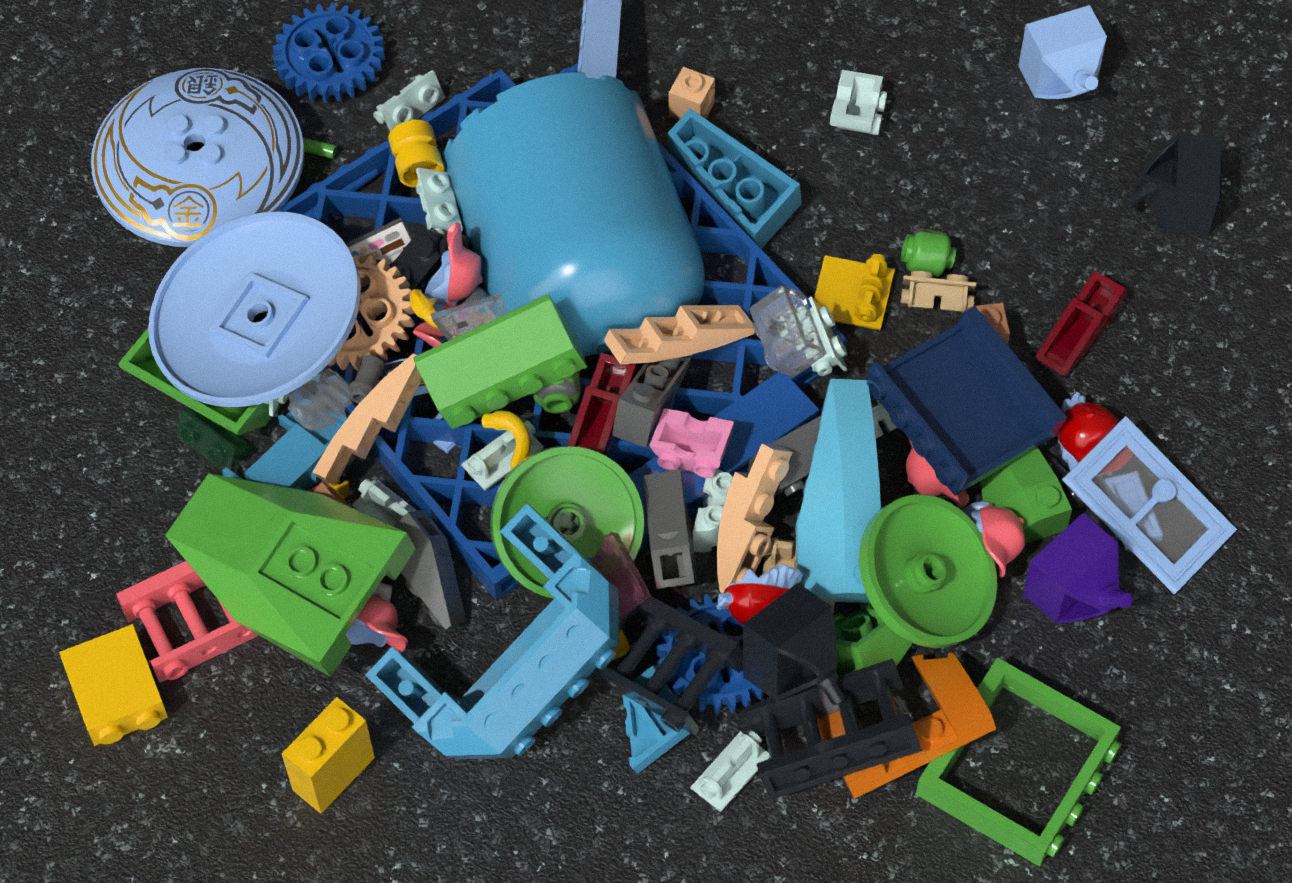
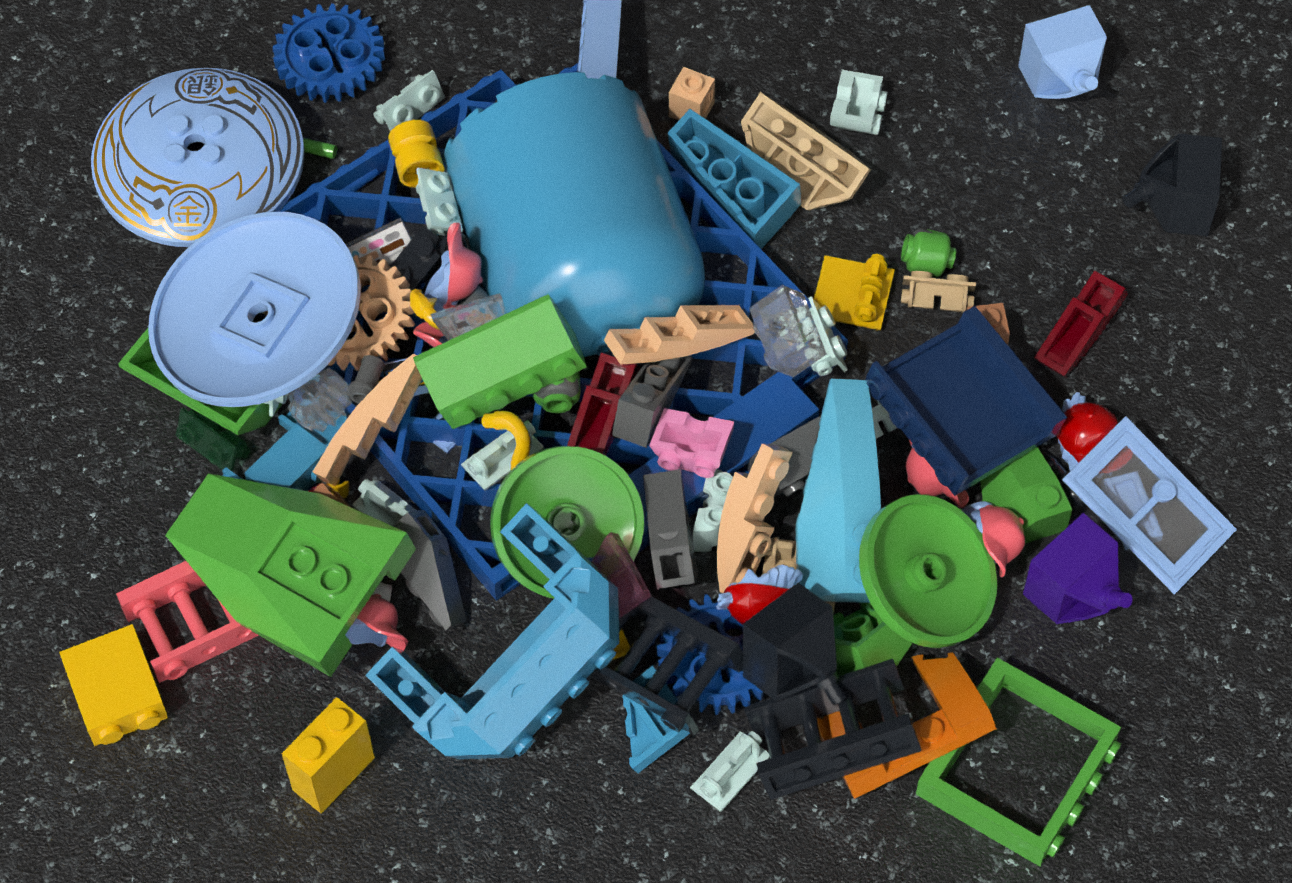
none -> tan wedge [741,92,871,211]

